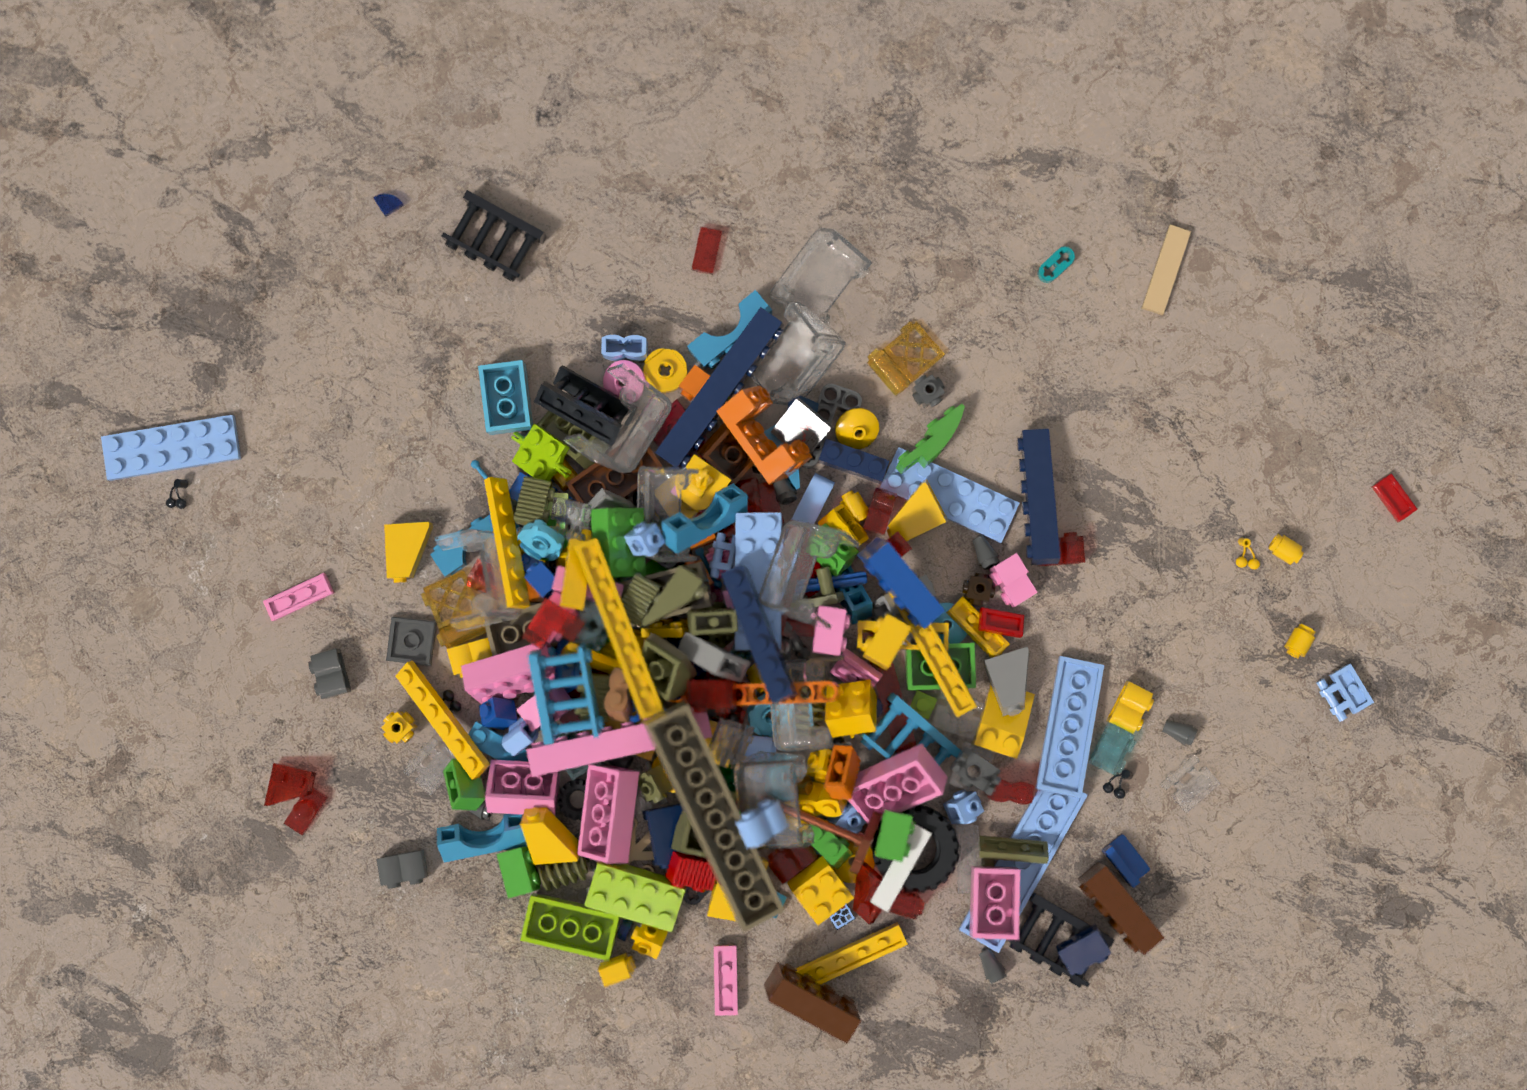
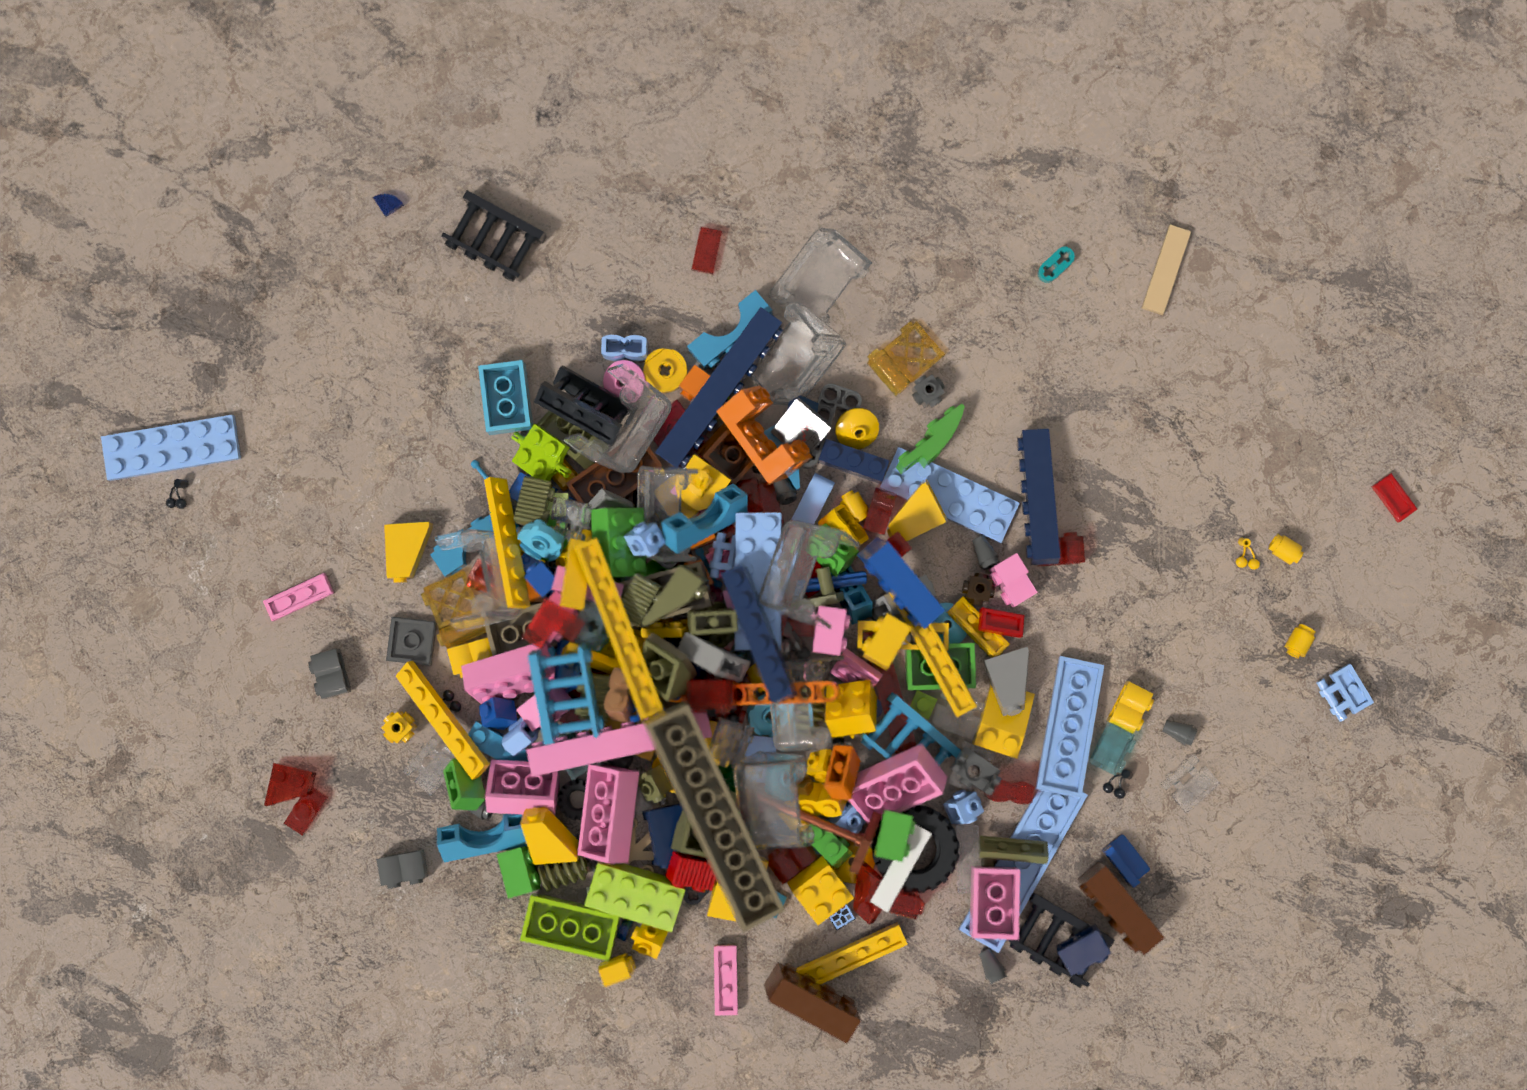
light blue brick [736,798,789,848] -> none

